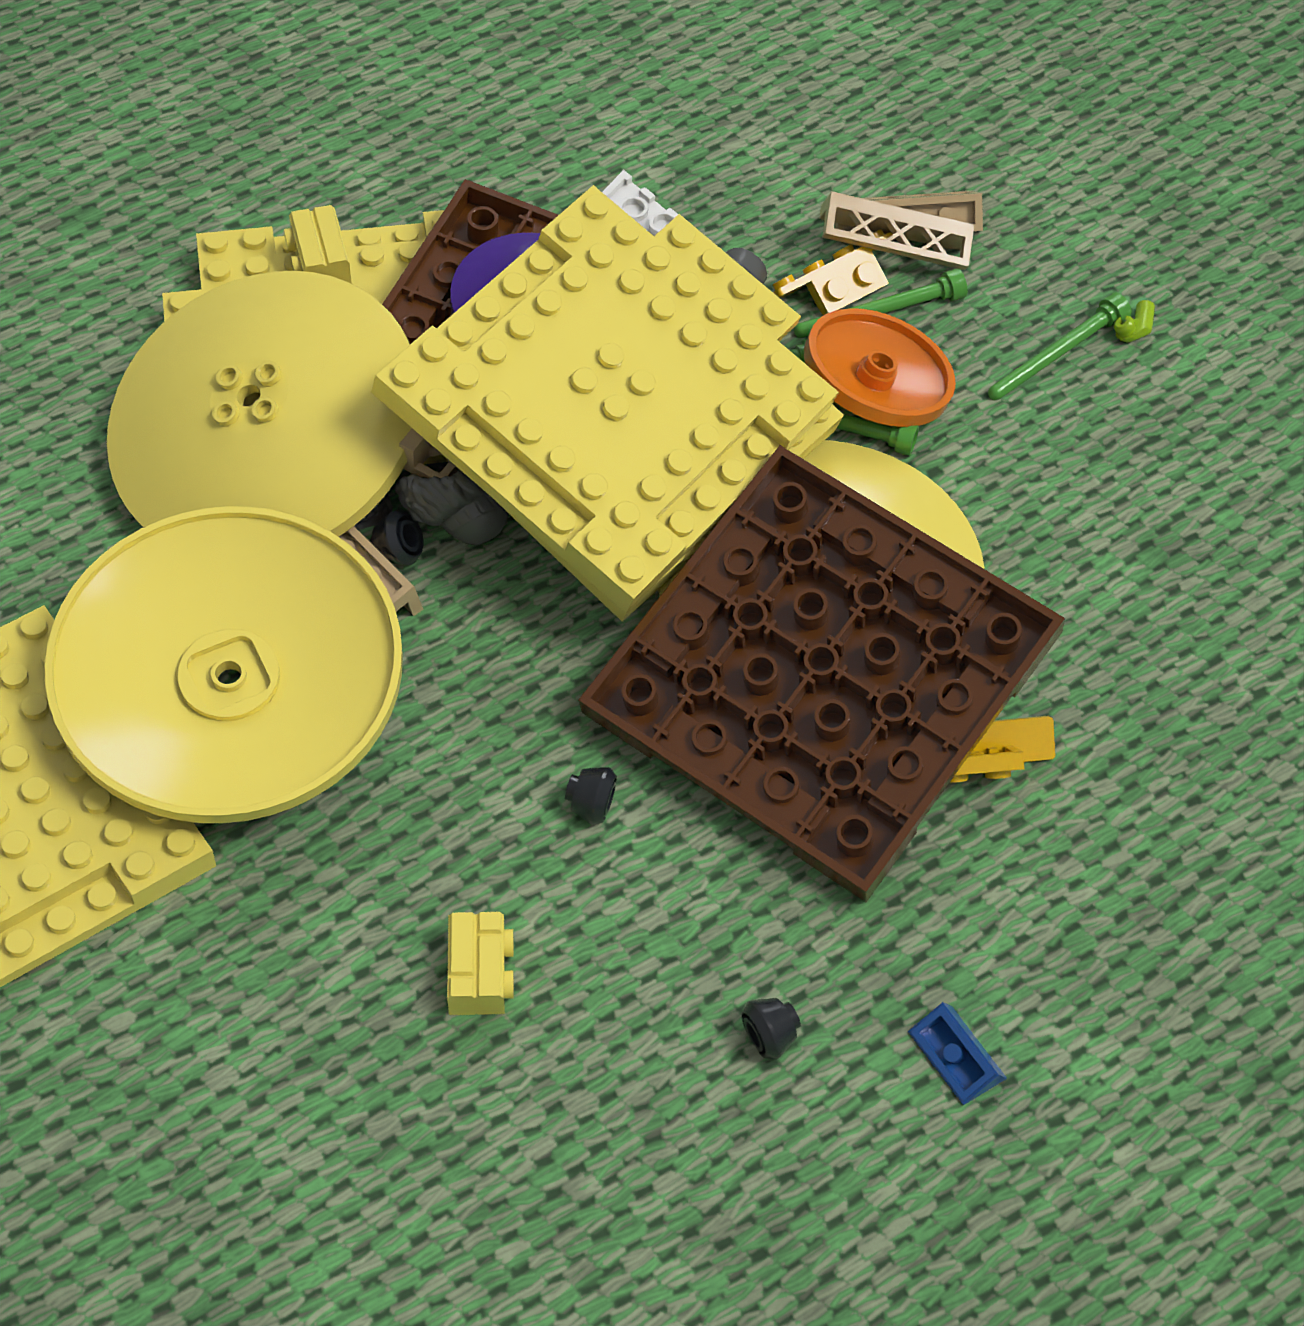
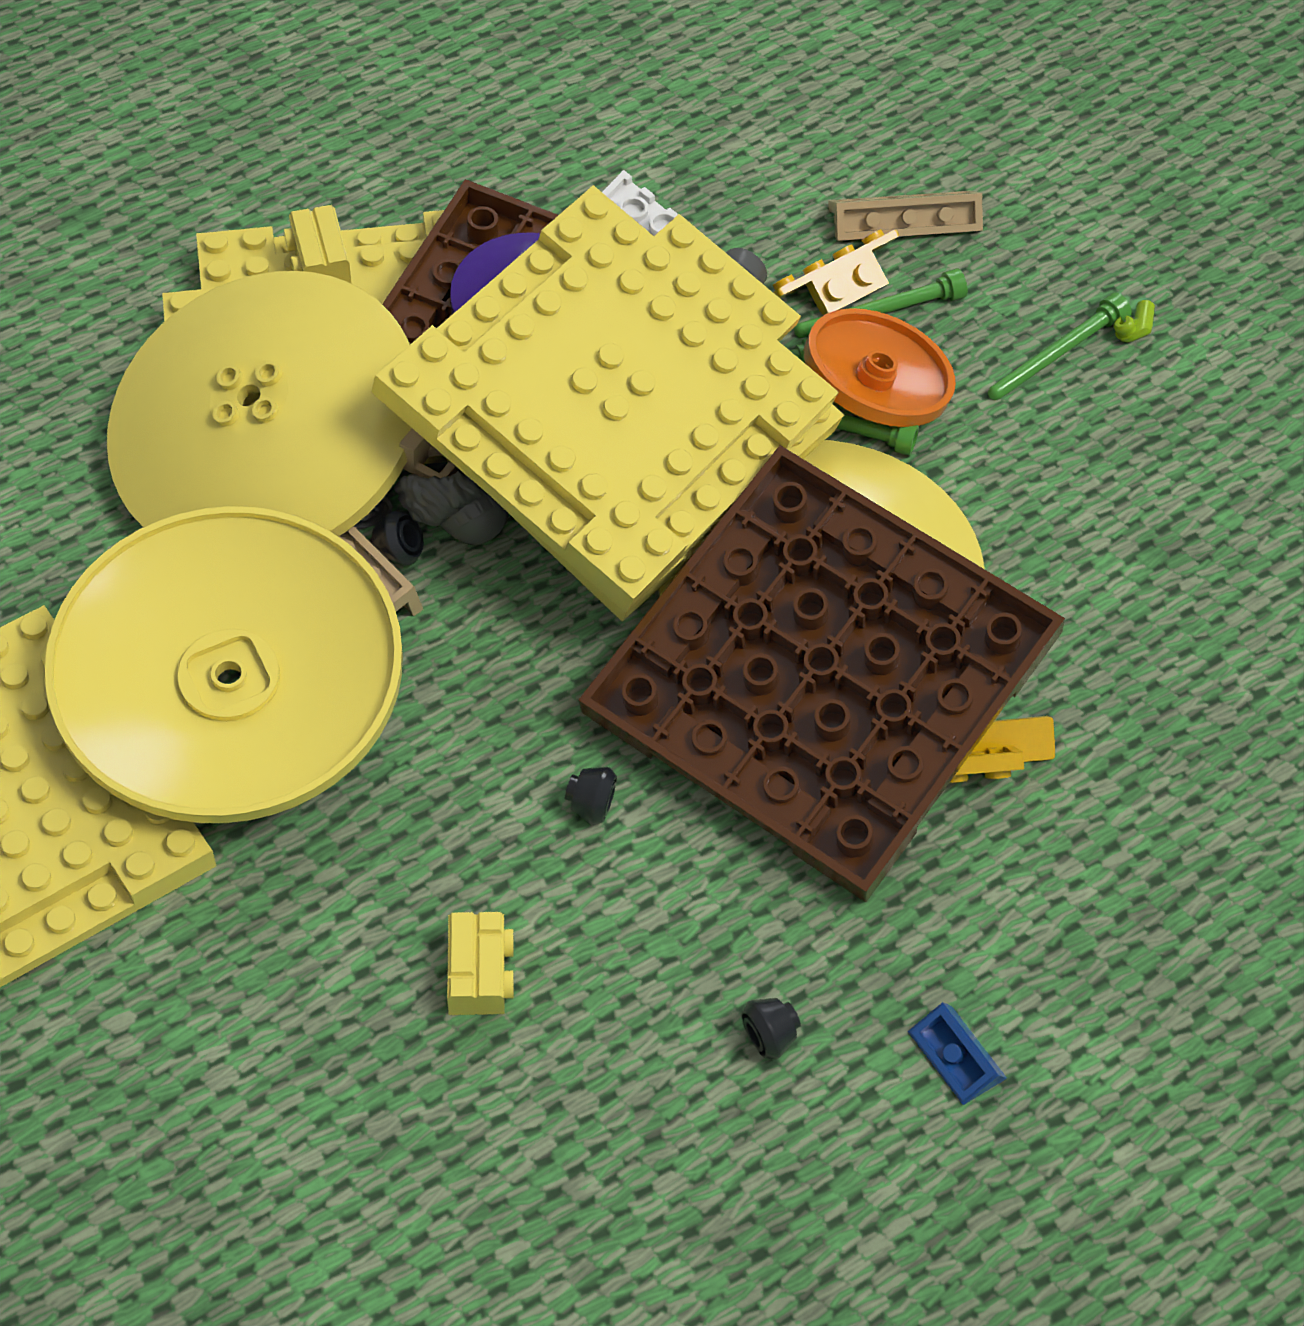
tan fence [819,191,974,270] -> none

